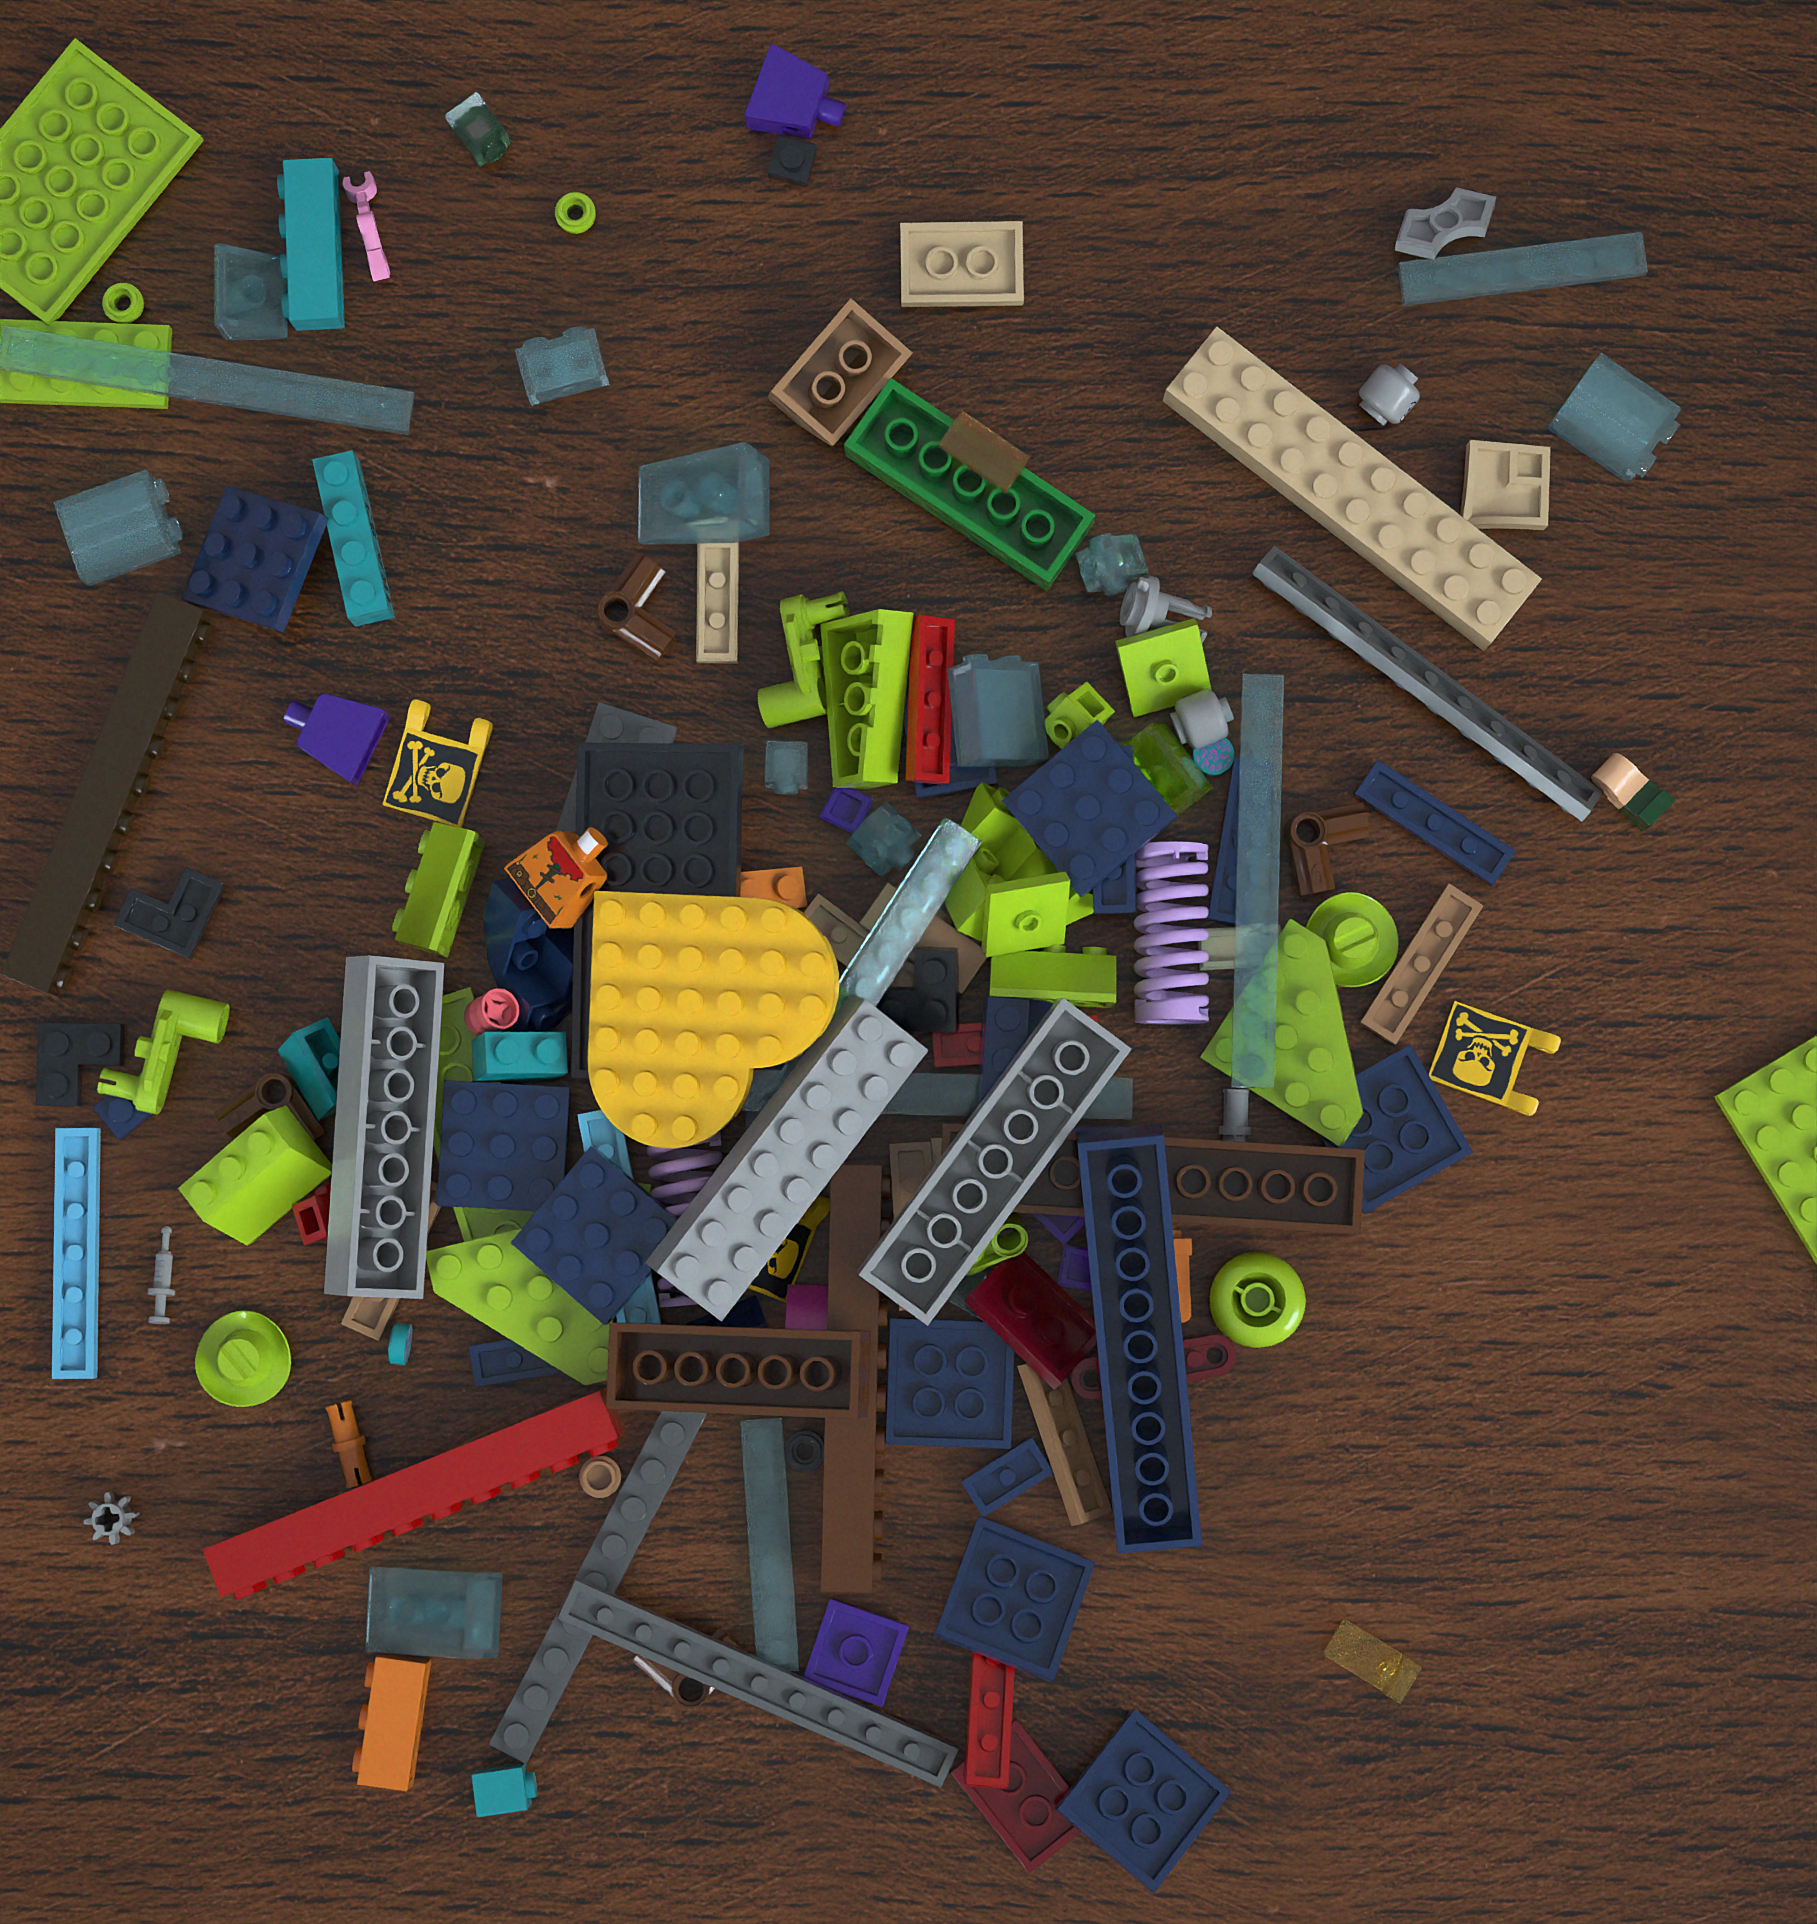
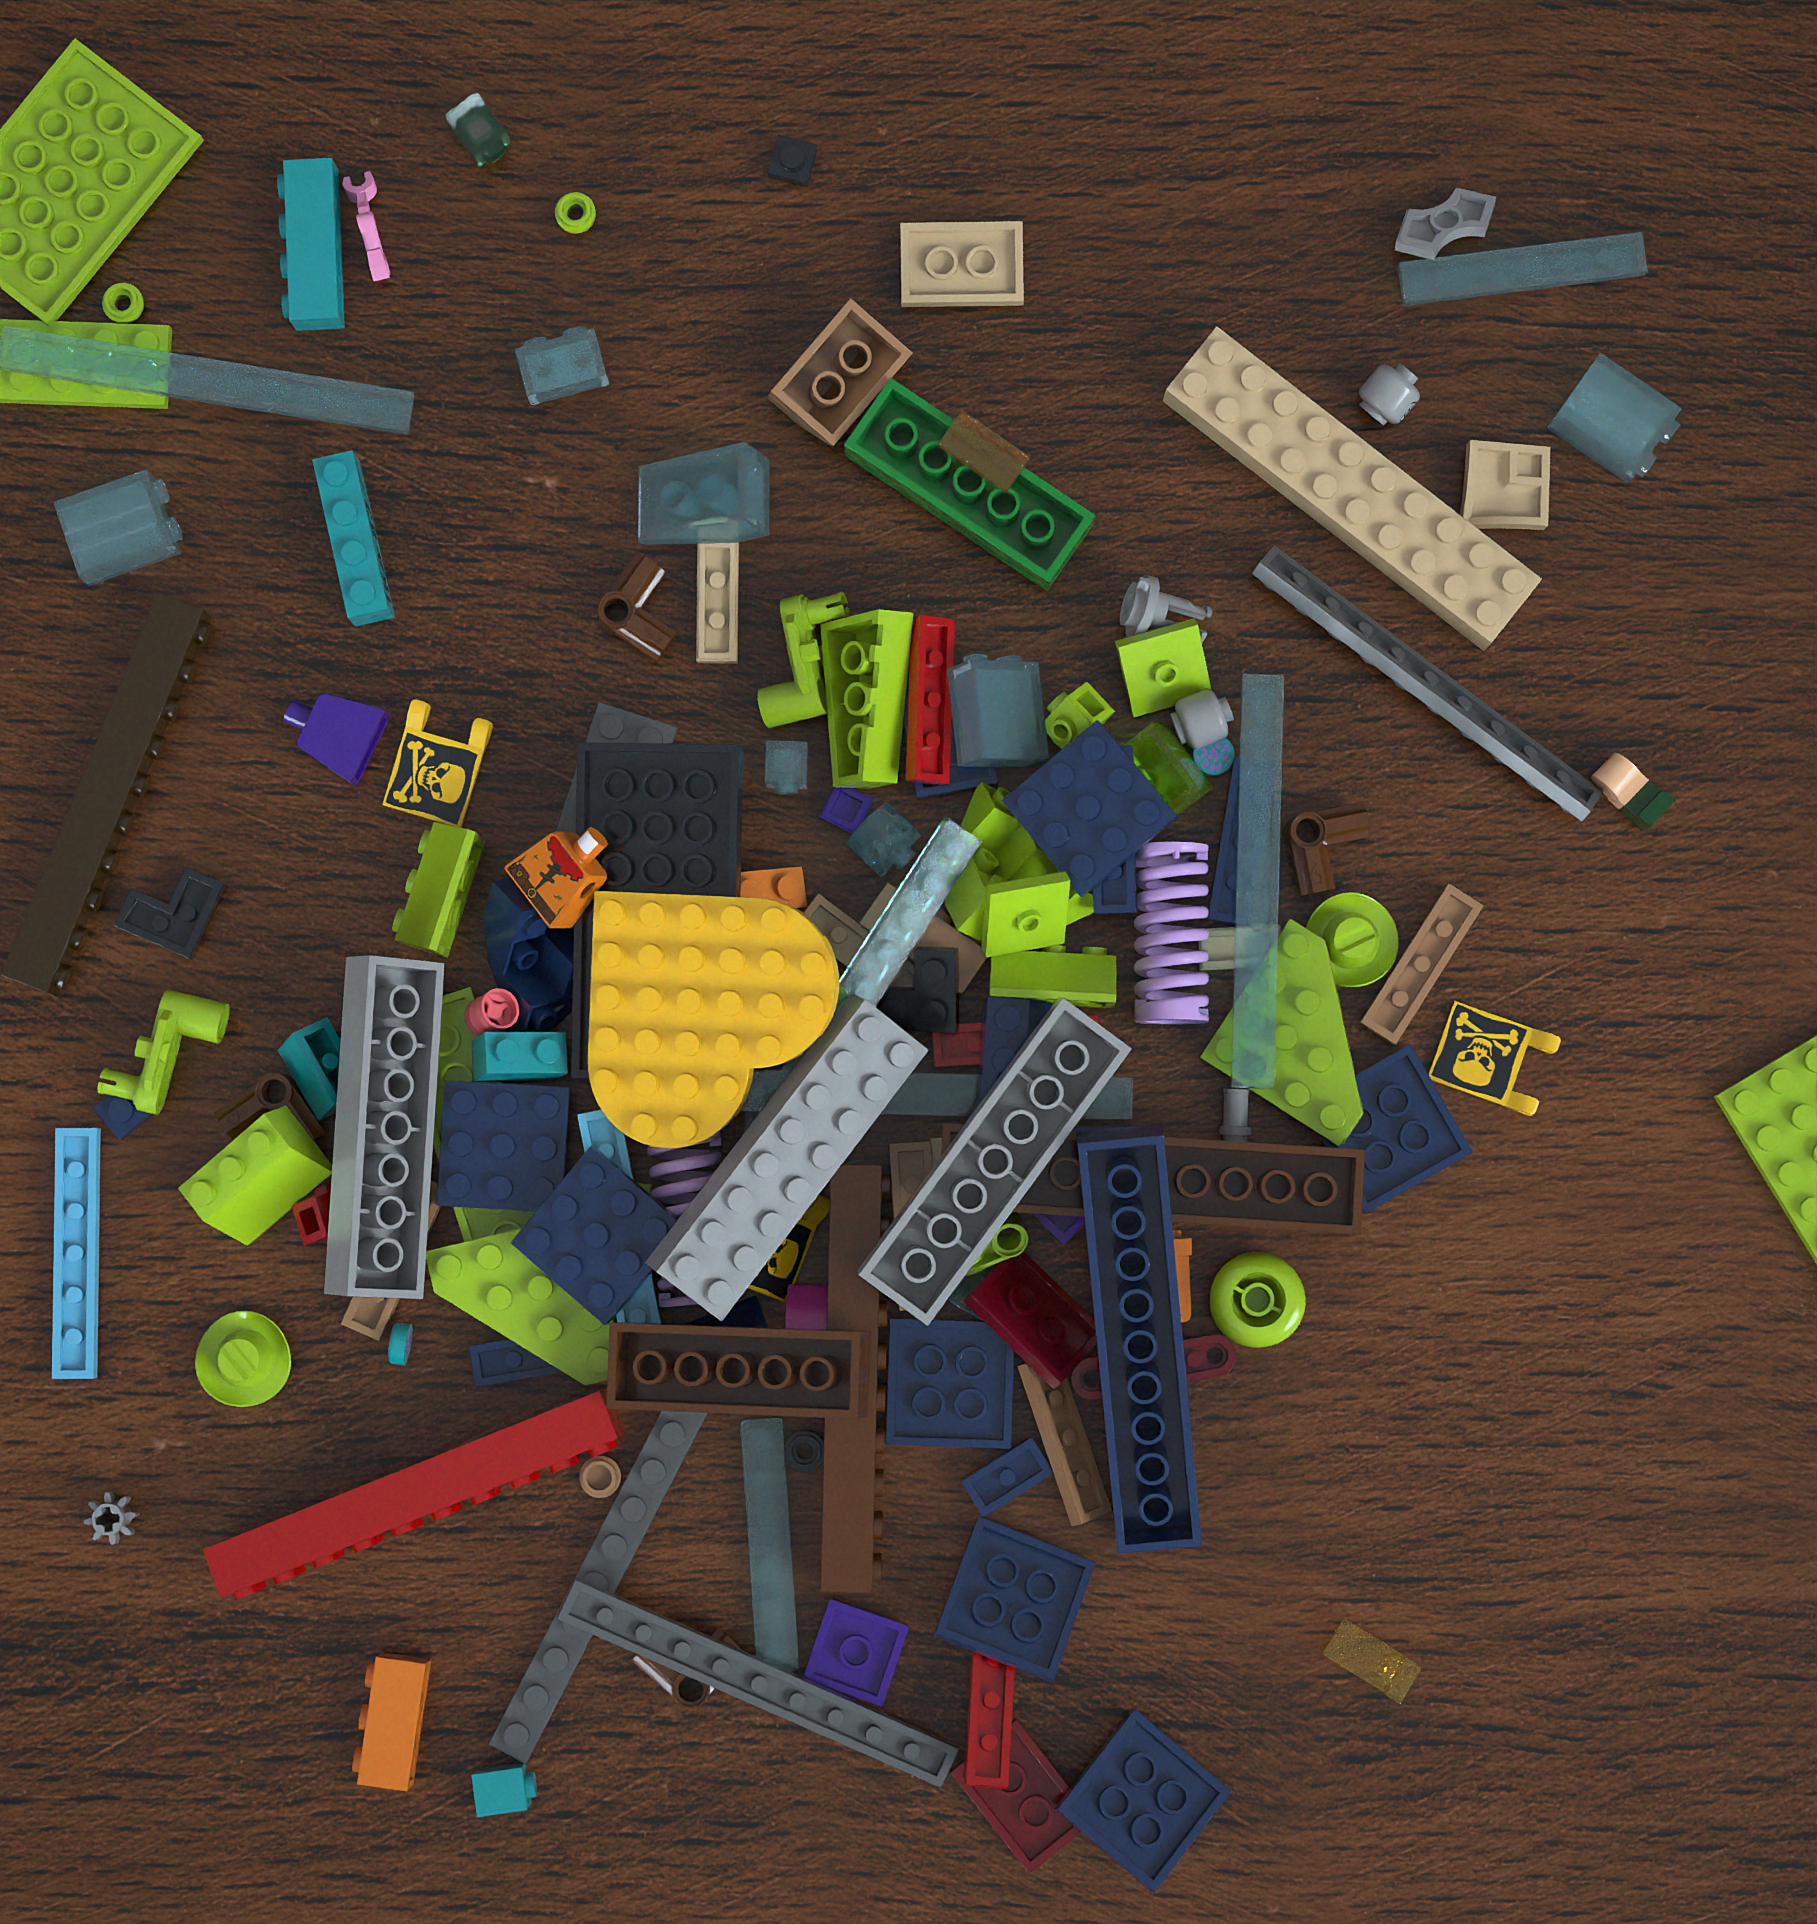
black plate [36,1023,124,1107] -> none
light grey piece [147,1226,175,1324] -> none
dark blue plate [181,486,329,633] -> none
clear light blue slope [214,243,288,340] -> none
orange pin [325,1400,373,1488] -> none
clear light blue slope [365,1566,503,1659] -> none
dark purple torso [744,44,846,139] -> none
dark purple tile [1057,1244,1092,1292] -> none
clear light blue brick [1076,533,1149,596] -> none
dark blue plate [1353,760,1516,886] -> none

